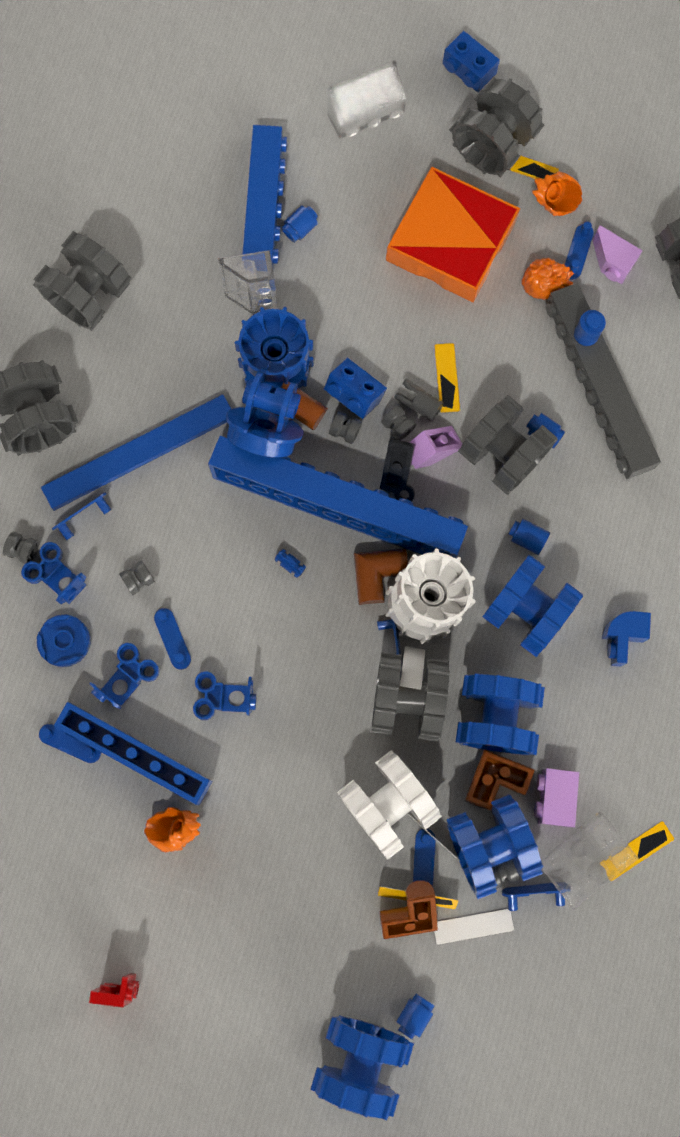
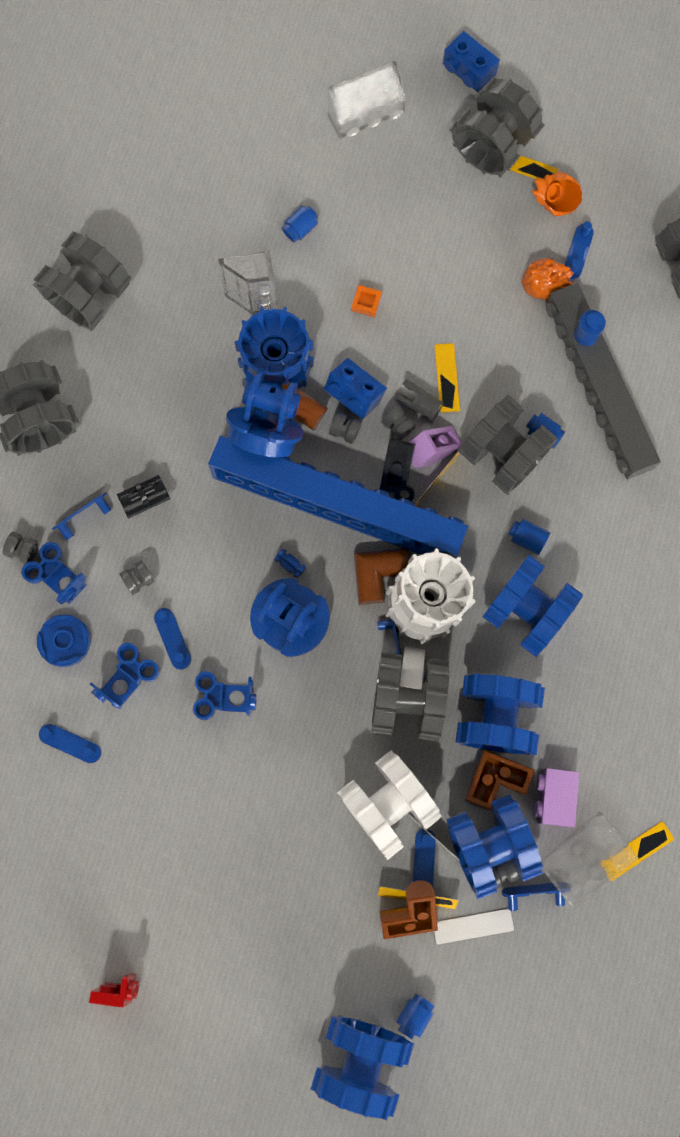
blue tile [41,394,231,511] -> none
blue brick [53,702,213,806] -> none
orange hair [144,807,201,852] -> none
blue brick [242,125,287,273] -> none
orange tile [386,167,520,303] -> none
lavender slope [592,225,642,284] -> none
blue brick [602,611,651,667] -> none
none -> black hips [116,475,171,519]
none -> blue piece [250,578,330,657]
none -> orange plate [351,285,382,318]
none -> yellow sticker [415,452,460,507]

